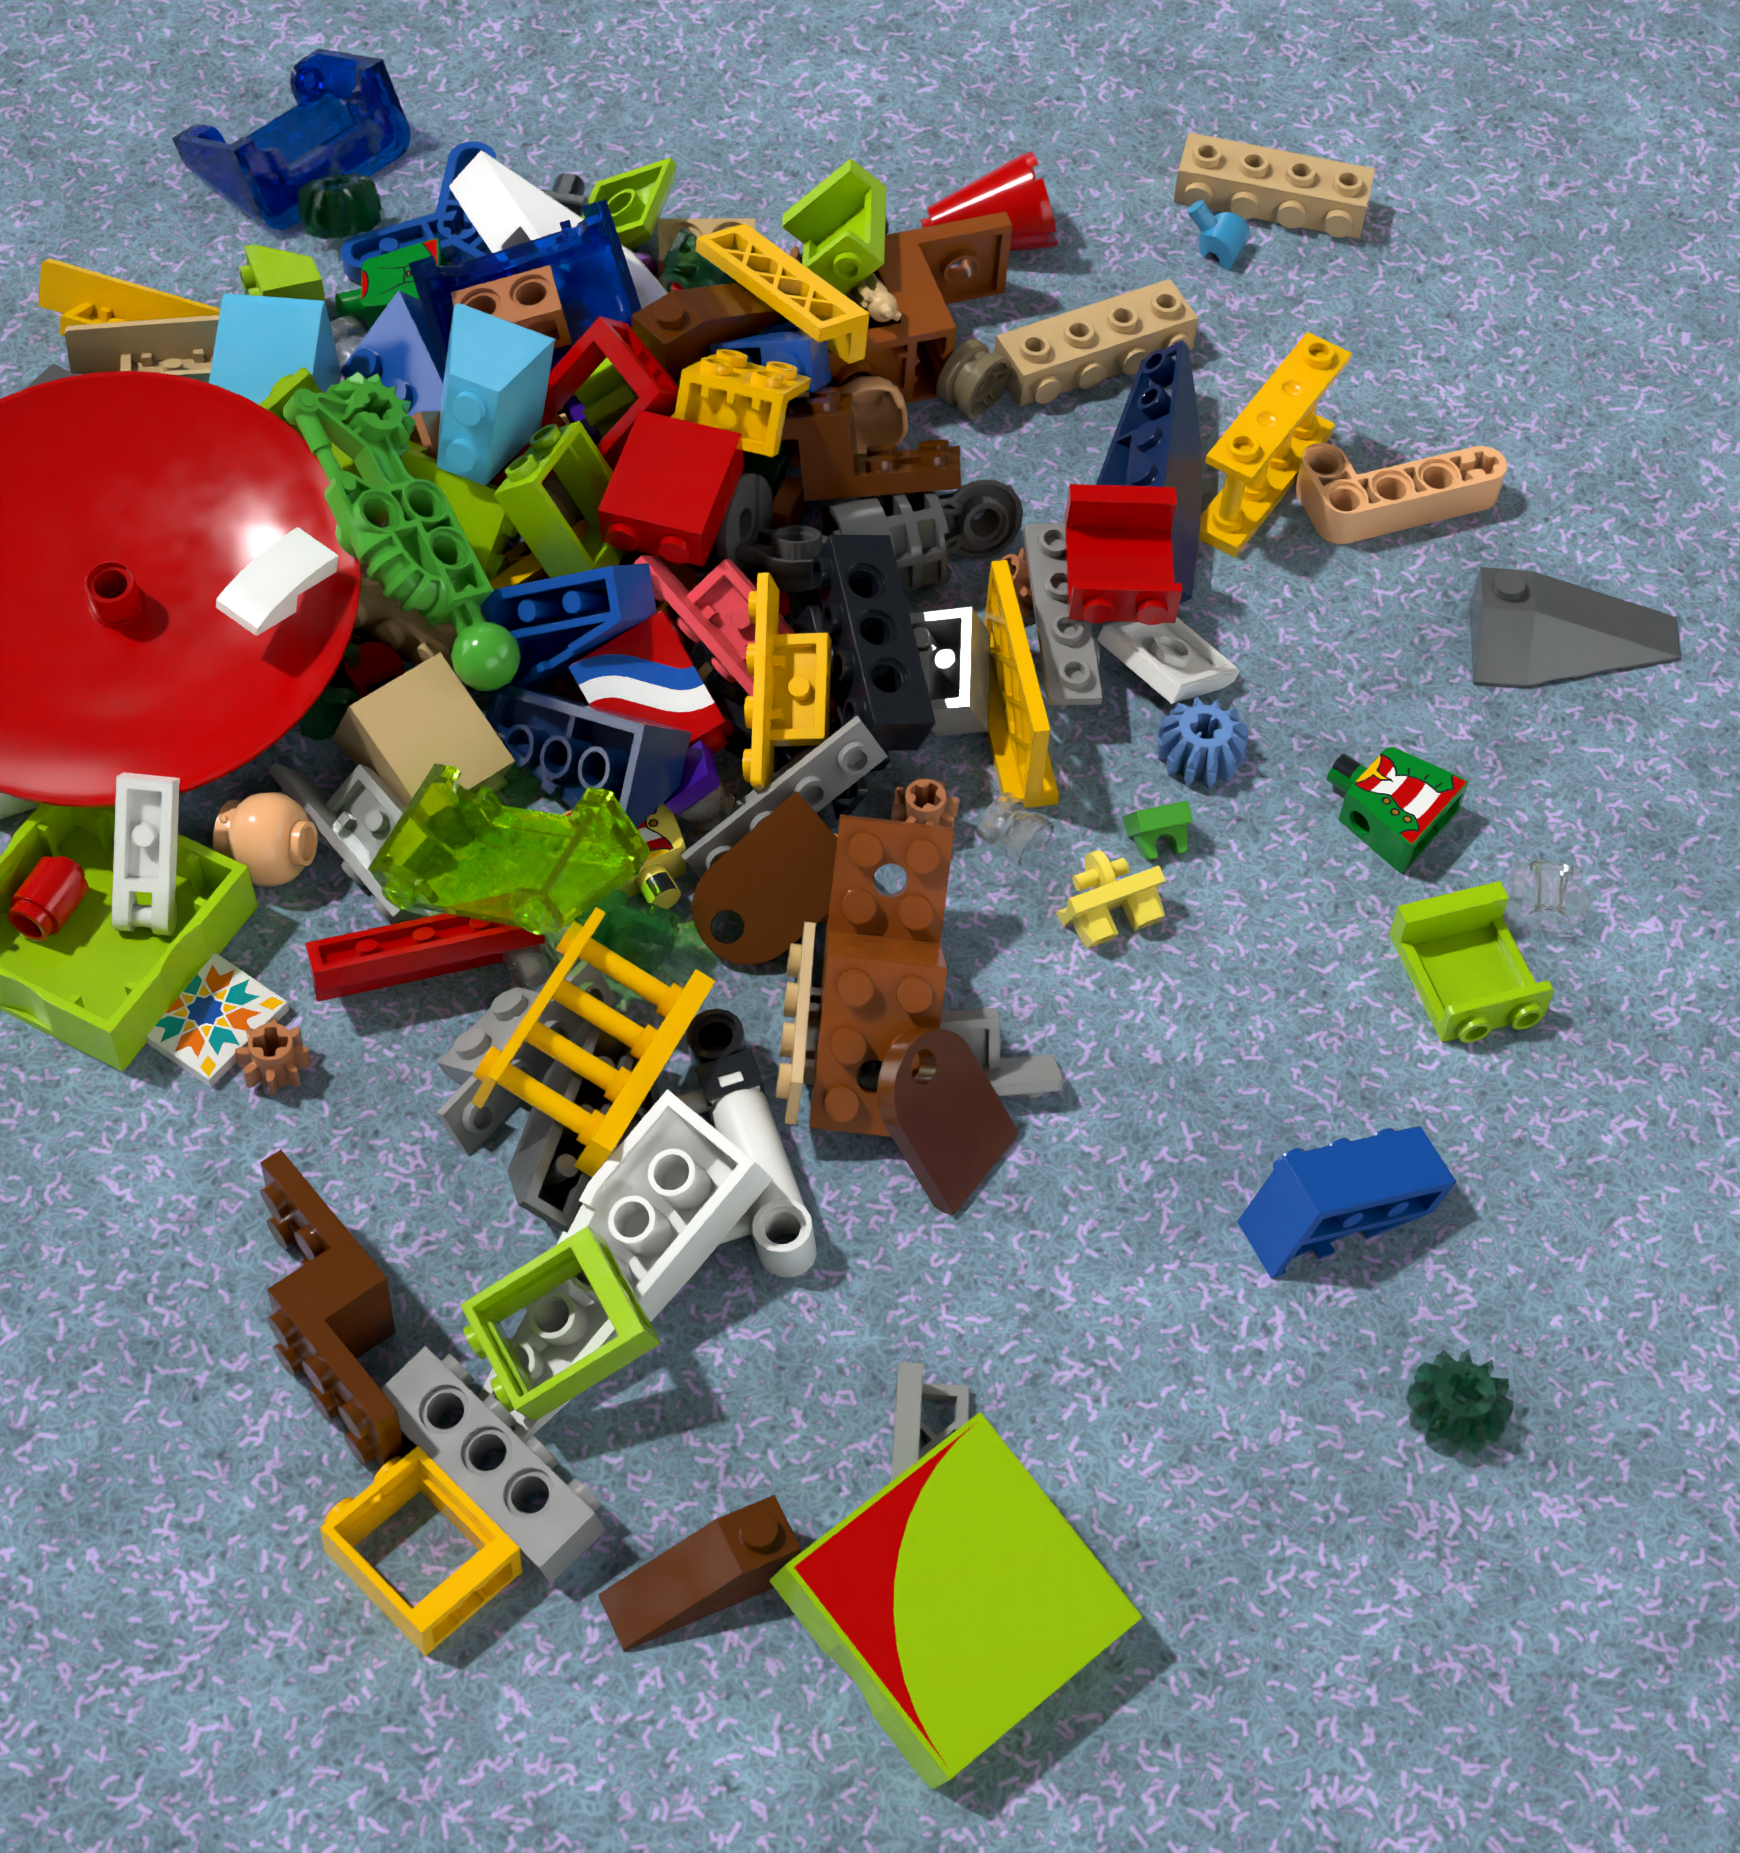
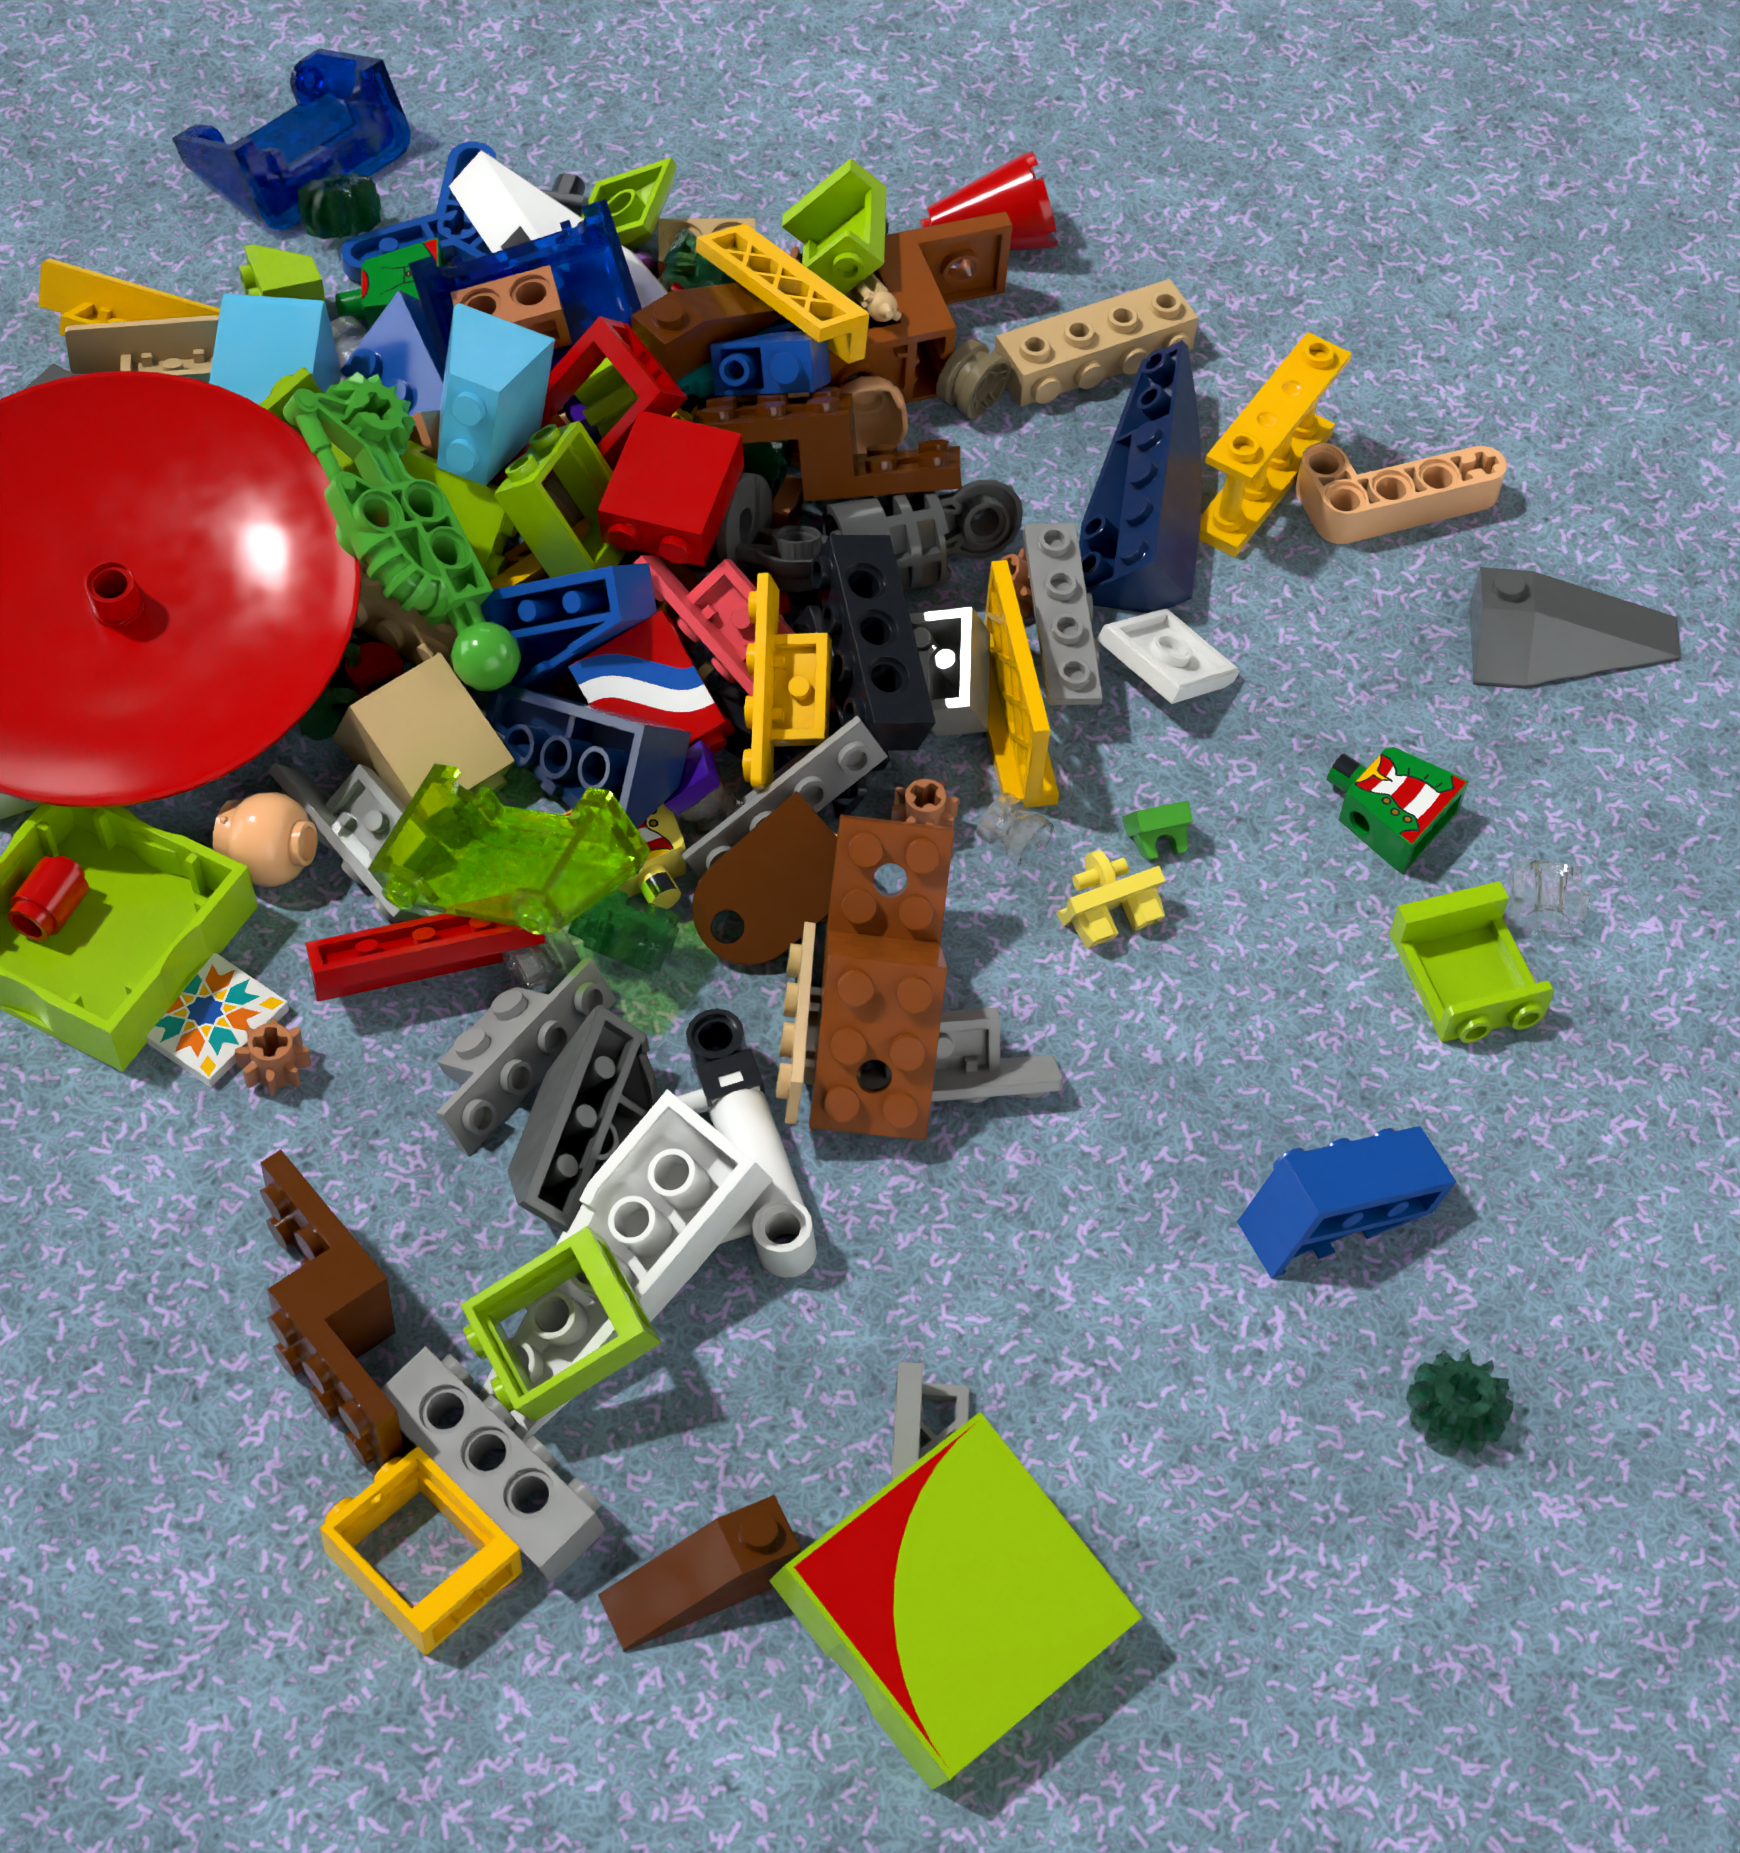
white plate [112,772,180,936] -> none
white slope [216,527,338,636] -> none
yellow fence [471,907,716,1178] -> none
yellow bracket [674,349,811,457] -> none
reddish brown tile [877,1027,1019,1215] -> none
red panel [1064,484,1182,625] -> none
medium blue gear [1157,696,1249,789] -> none
tan brick [1173,132,1375,239] -> none
dark azure piece [1187,200,1250,270] -> none

